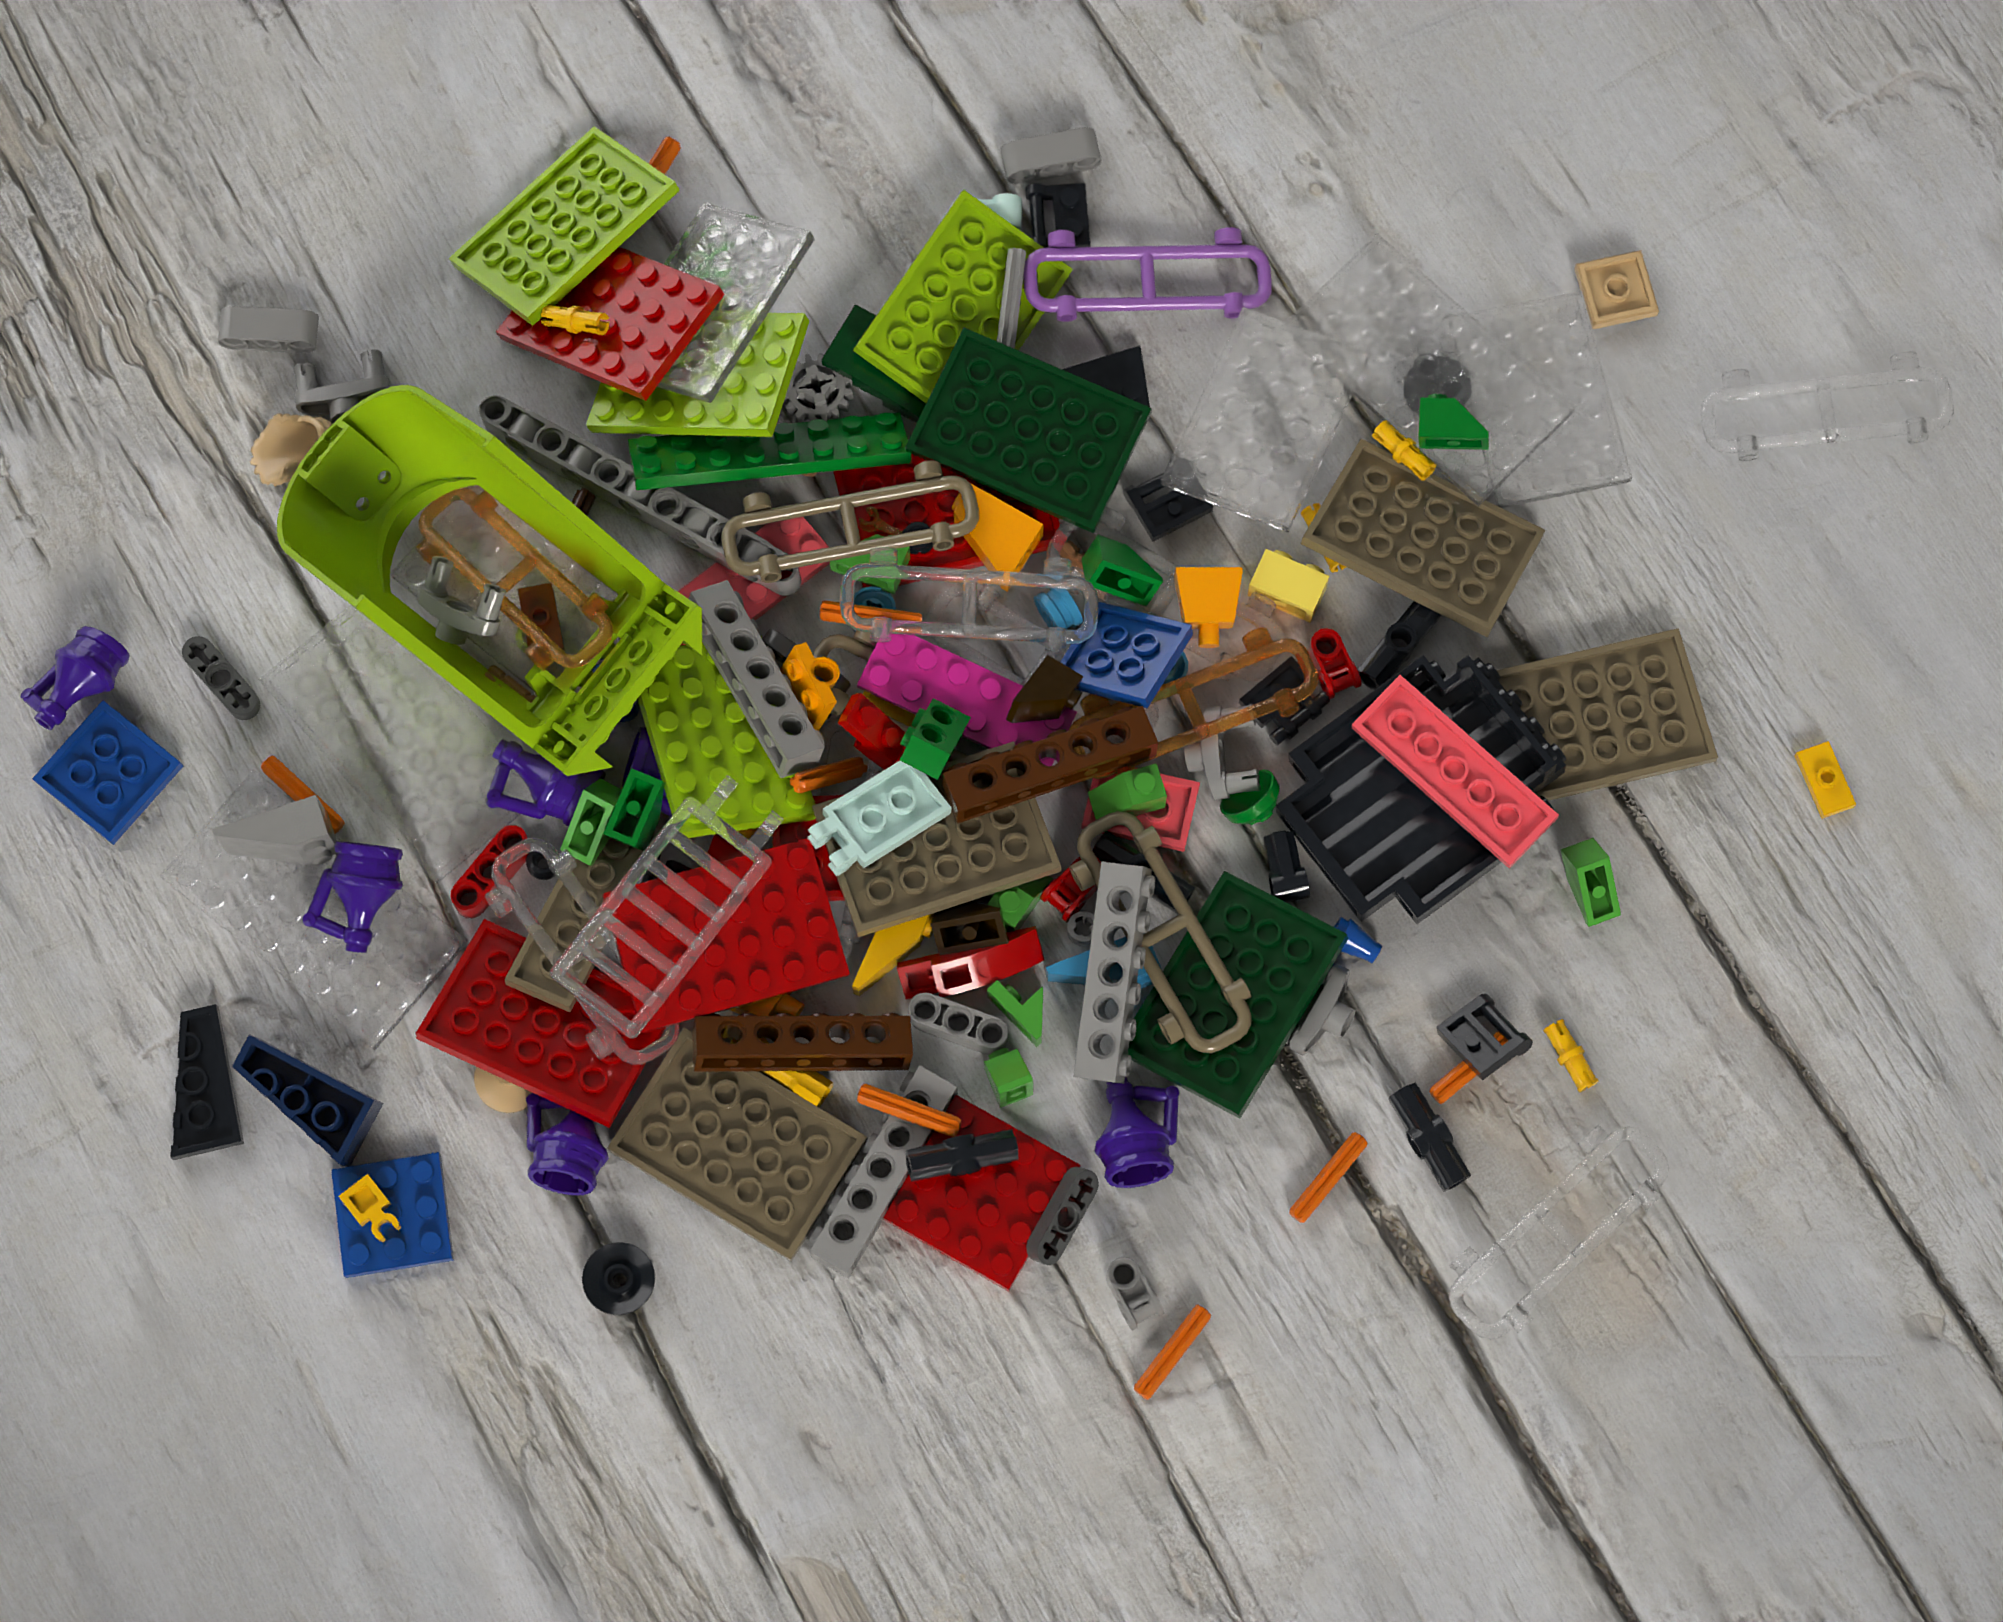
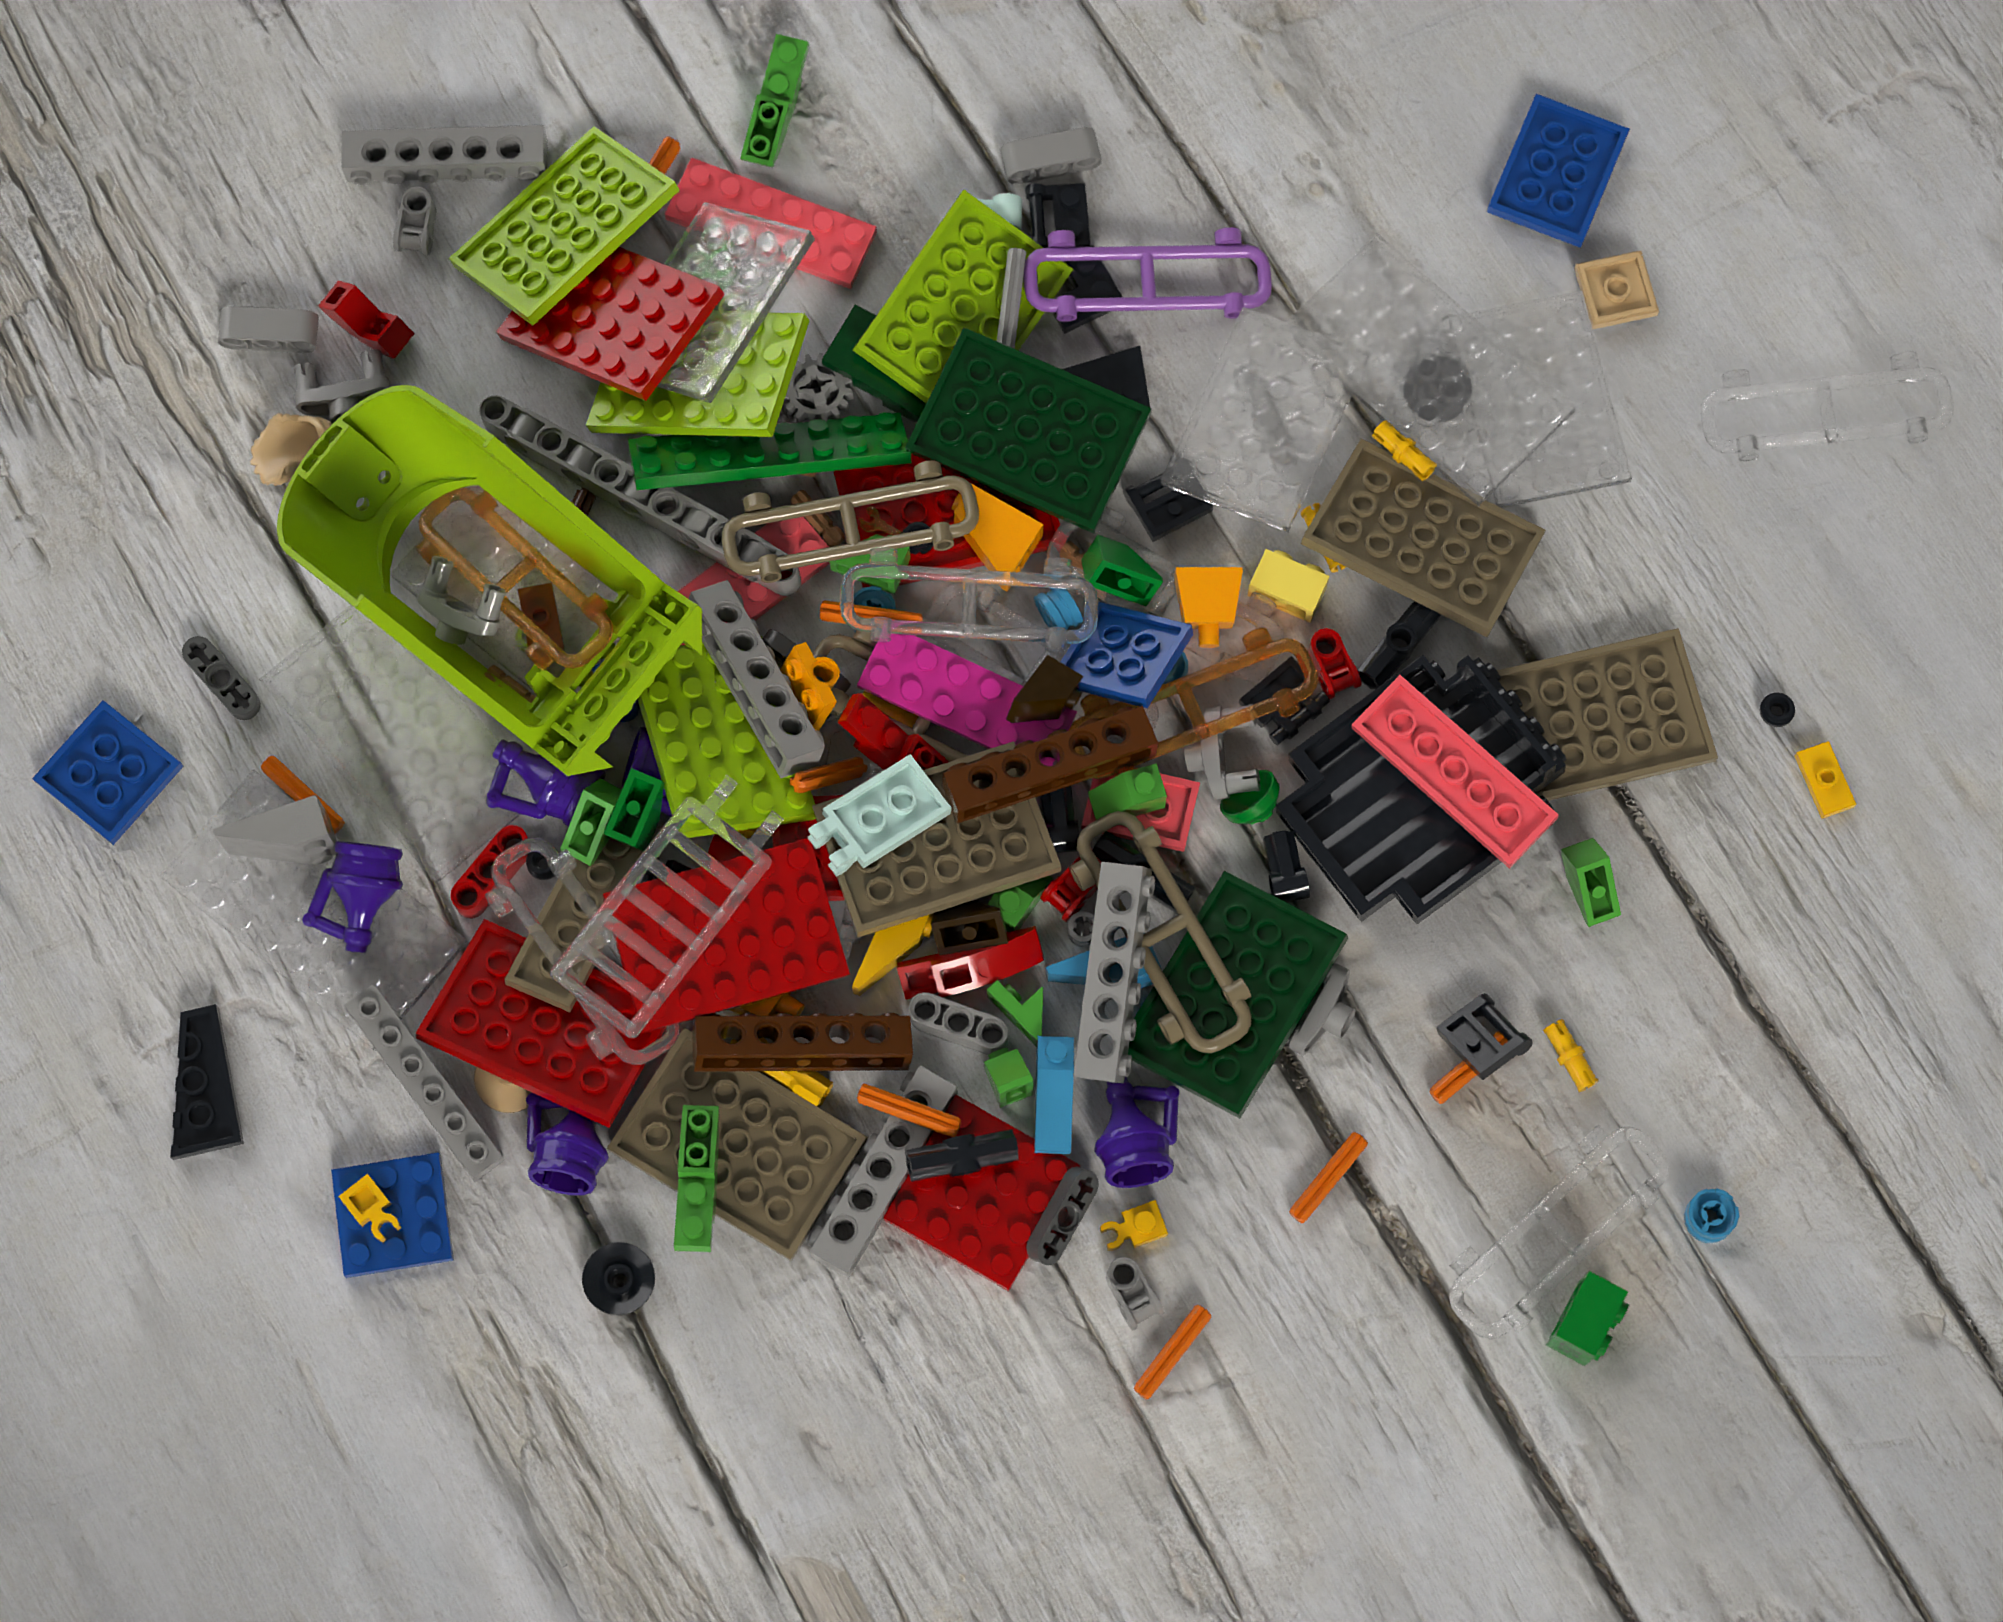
dark purple piece [20,626,130,730] -> none
dark blue wedge [232,1035,384,1167] -> none
yellow pin [541,304,609,335] -> none
green brick [900,698,971,780] -> none
blue cone [1334,917,1382,964] -> none
black piece [1388,1082,1471,1192] -> none
green slope [1418,394,1489,450] -> none
none -> red brick [318,281,415,359]
none -> light grey brick [341,125,547,185]
none -> light grey brick [344,984,504,1182]
none -> light grey piece [393,186,436,255]
none -> coral plate [665,157,877,289]
none -> bright green slope [674,1105,719,1252]
none -> bright green slope [740,34,810,168]
none -> medium nougat axle [790,490,845,547]
none -> dark azure slope [1035,1036,1074,1154]
none -> black piece [1041,785,1079,853]
none -> black plate [1052,245,1122,334]
none -> yellow plate [1100,1200,1168,1251]
none -> blue plate [1487,94,1630,248]
none -> green brick [1546,1271,1629,1366]
none -> dark azure wheel [1684,1188,1739,1243]
none -> black plate [1759,692,1795,727]

